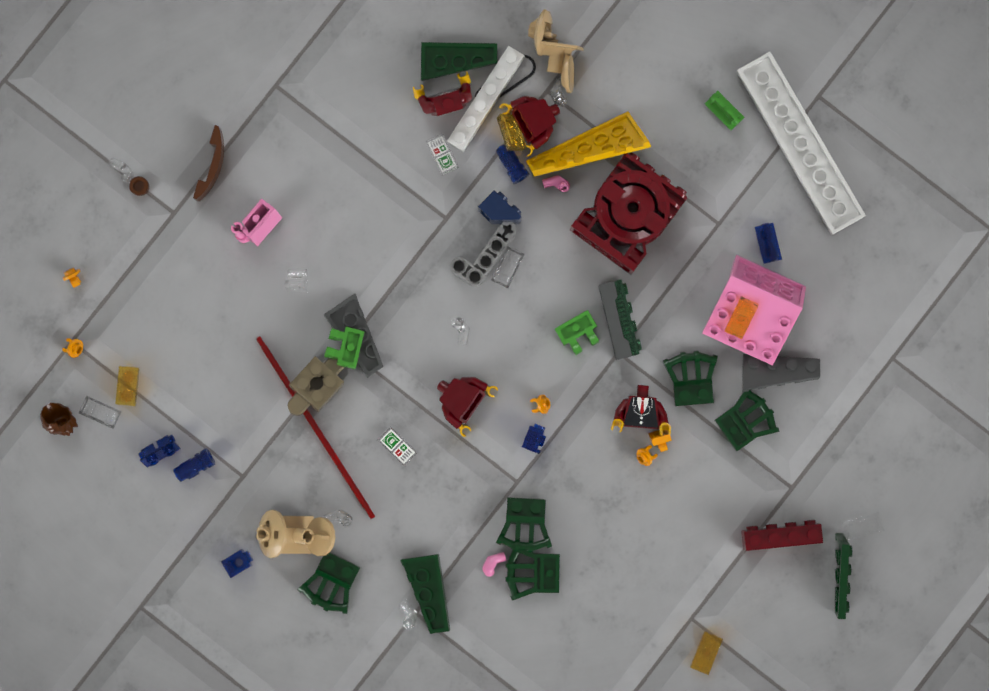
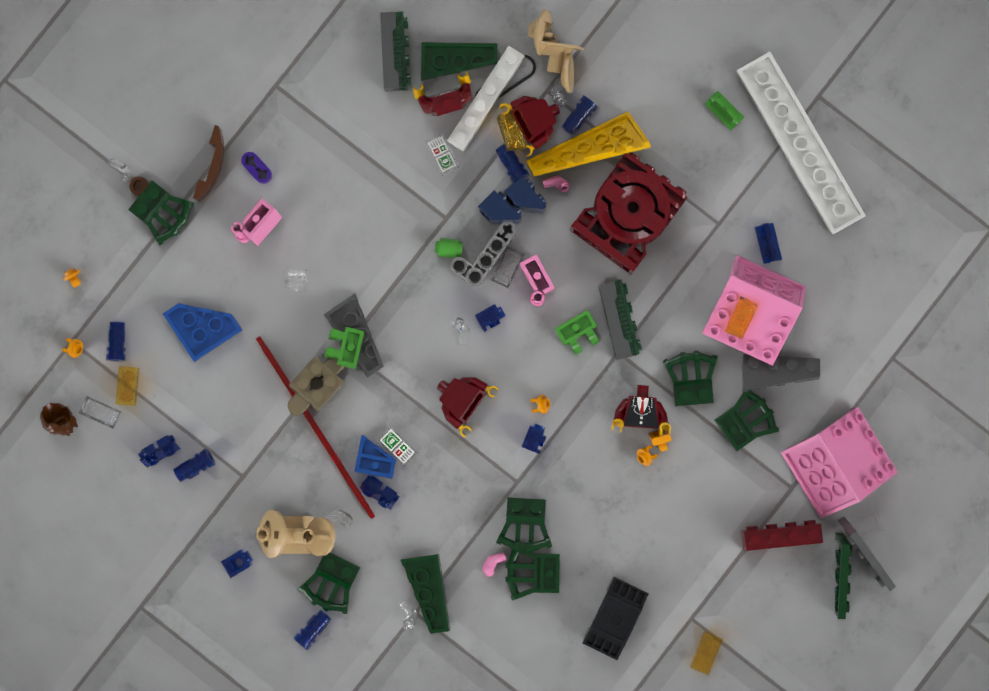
none -> clear blue axle [106,322,126,362]
none -> dark green plate [128,180,194,246]
none -> blue plate [163,303,243,362]
none -> dark purple beam [241,152,272,184]
none -> clear blue axle [294,609,332,650]
none -> blue wing [354,435,396,479]
none -> clear blue hinge [360,475,400,510]
none -> piece [380,11,411,92]
none -> bright green brick [435,238,463,258]
none -> clear blue brick [475,304,506,333]
none -> dark blue slope [504,176,547,214]
none -> bright pink hinge [519,254,555,307]
none -> clear blue axle [561,95,598,136]
none -> black plate [582,577,649,660]
none -> bright pink bracket [781,407,898,518]
none -> dark grey wing [838,516,896,591]

